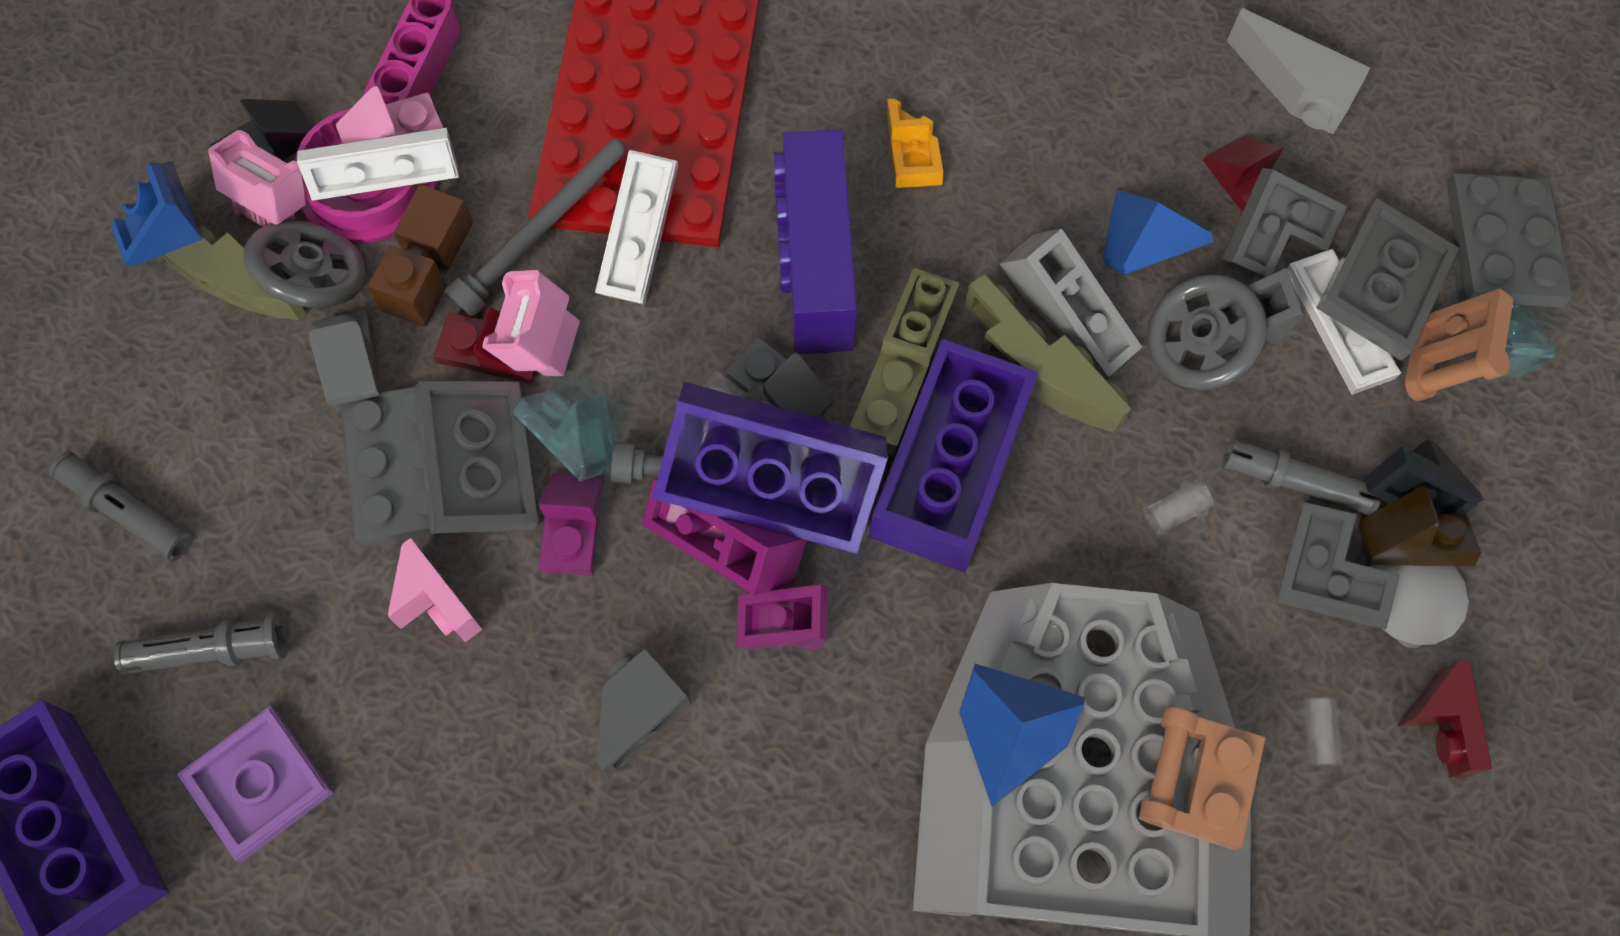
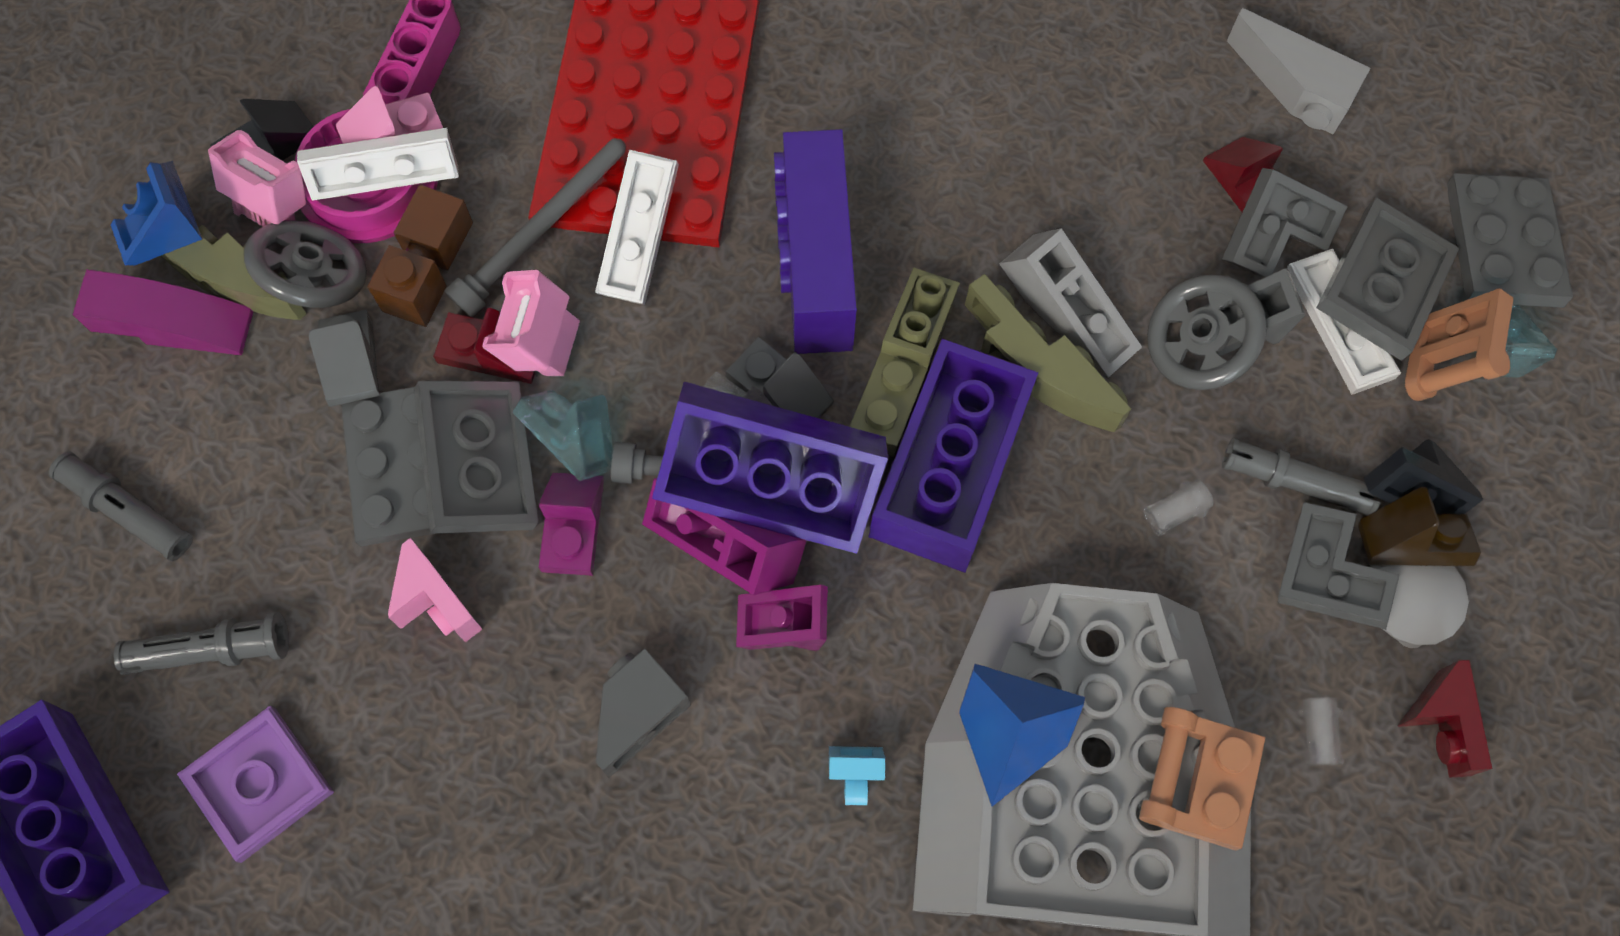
light orange slope [887,99,943,188] -> none
blue slope [1103,189,1213,274] -> none
none -> magenta slope [72,269,253,355]
none -> medium azure tile [829,746,885,805]

